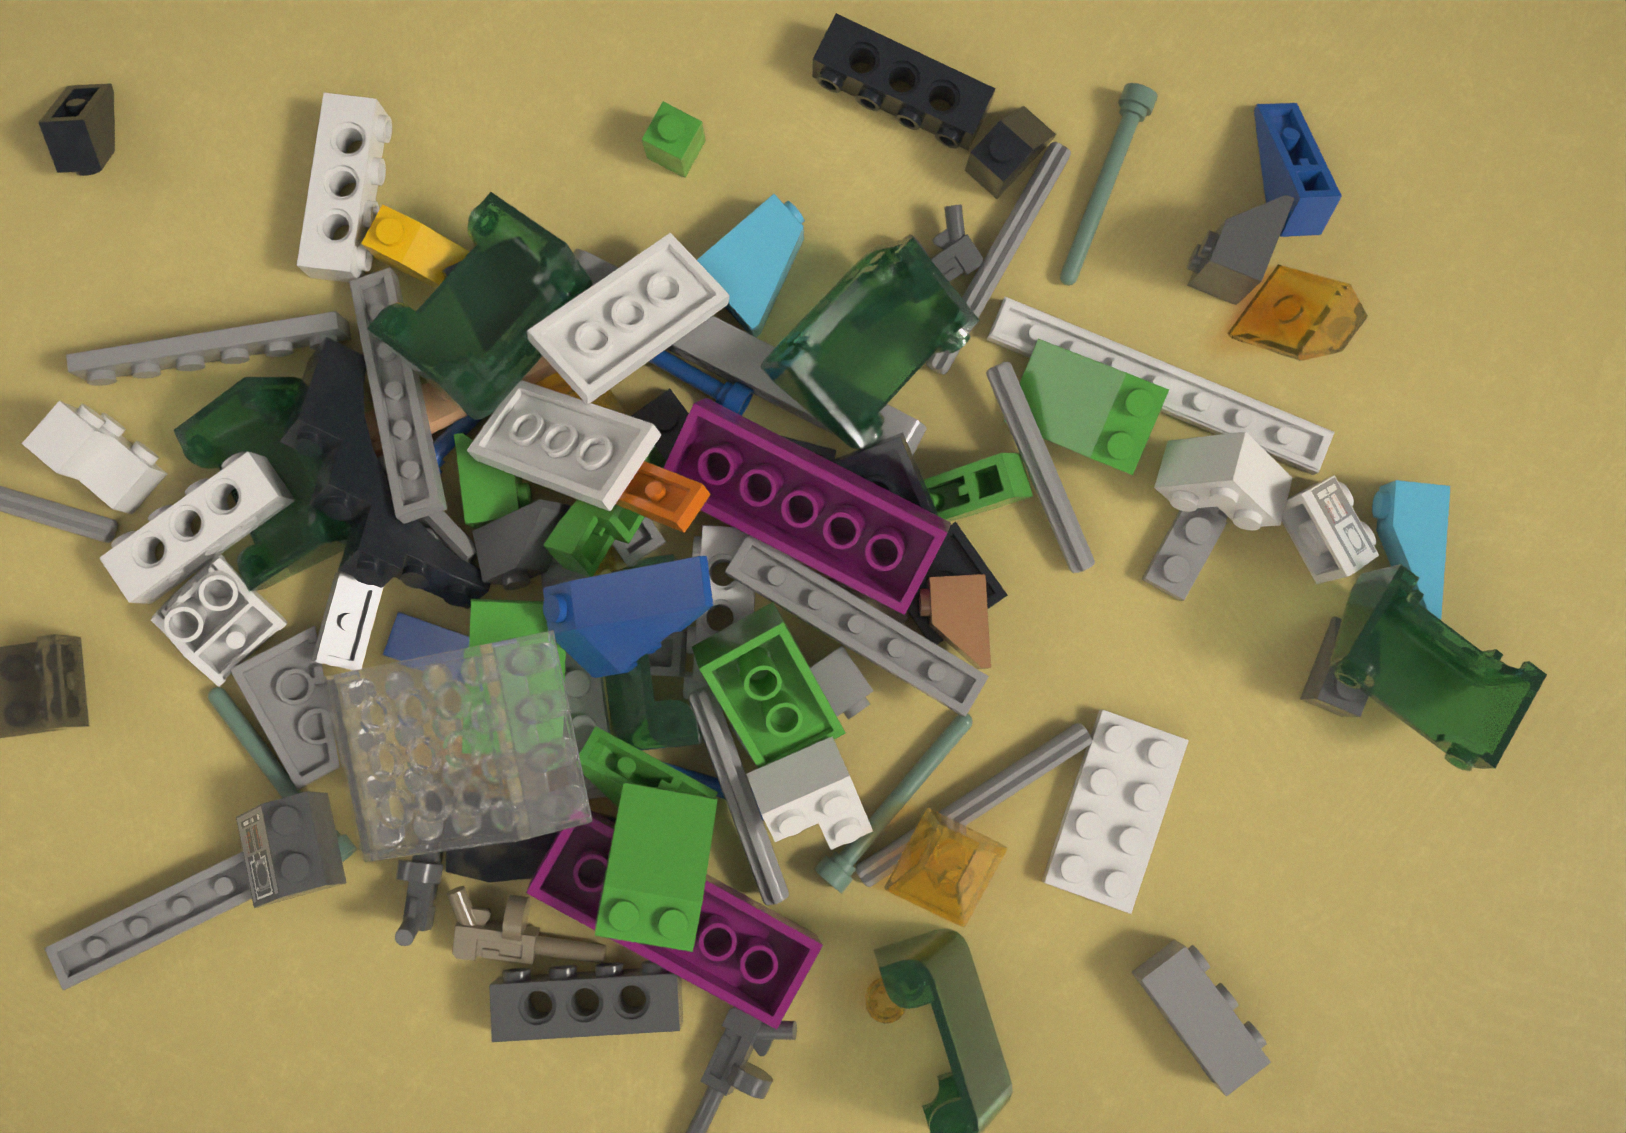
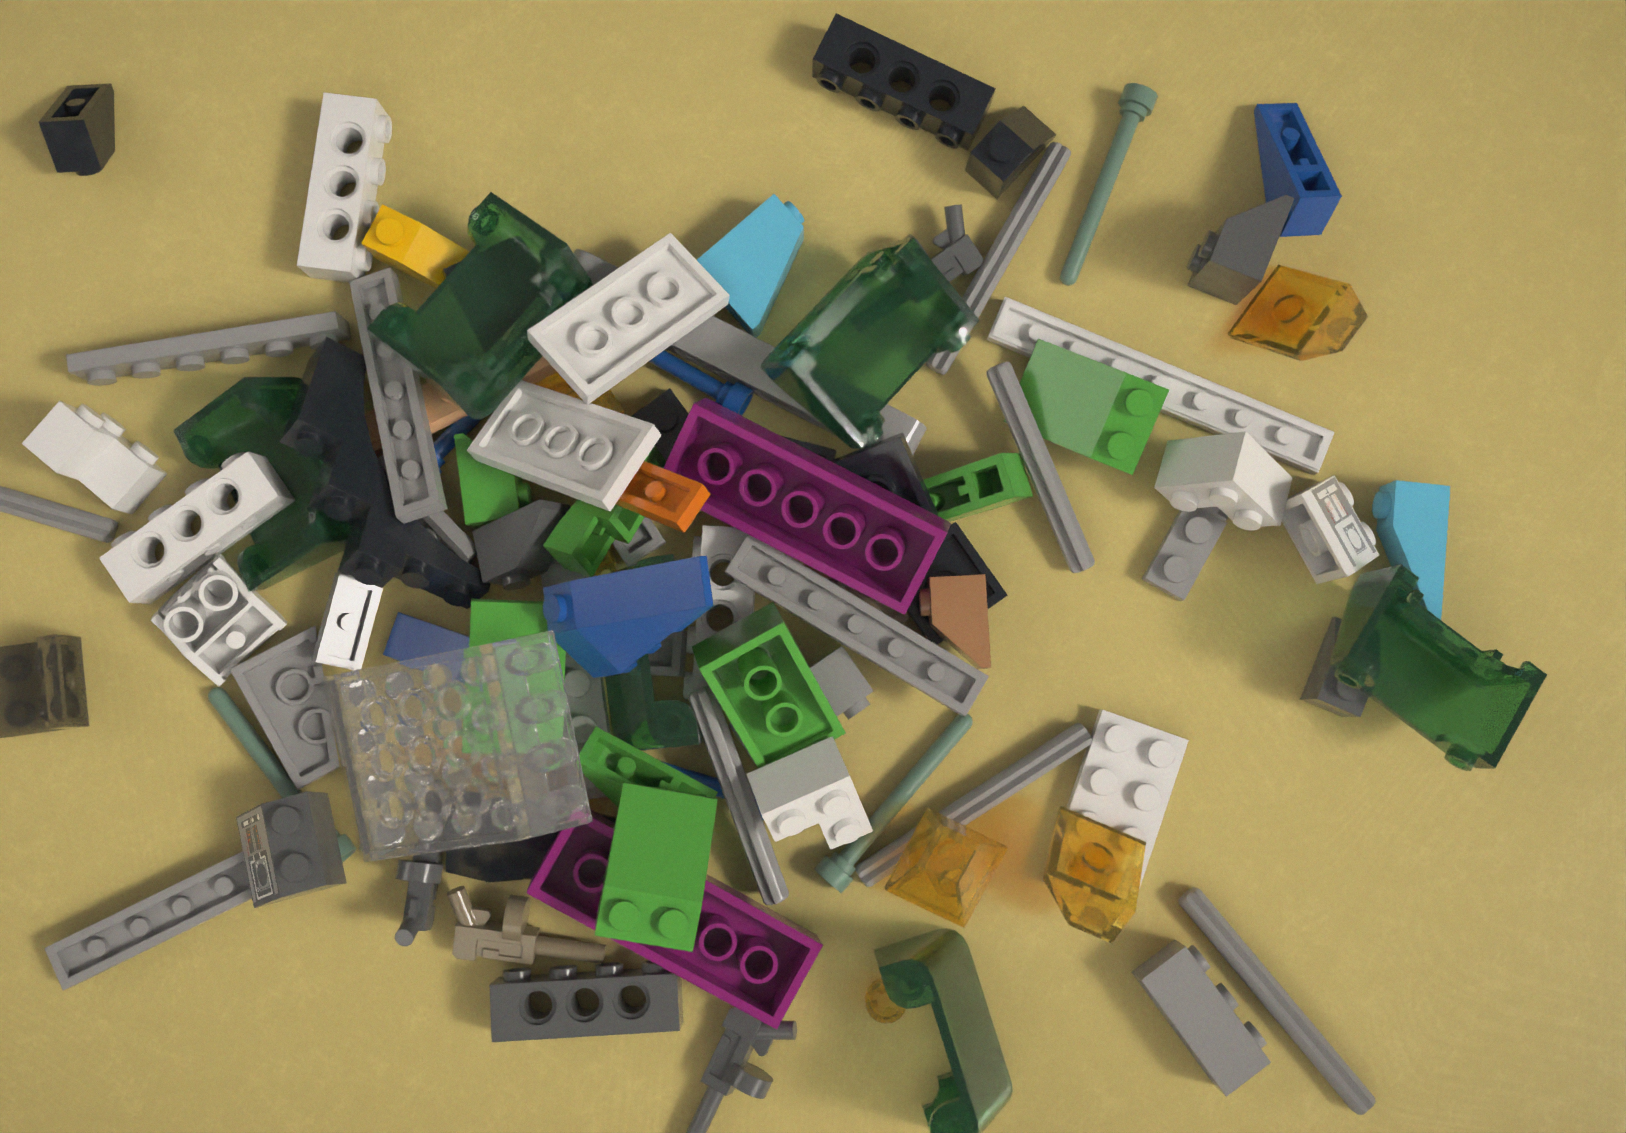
bright green brick [642,101,706,178] -> none
none -> clear yellow slope [1043,806,1146,944]
none -> light grey axle [1178,887,1376,1115]

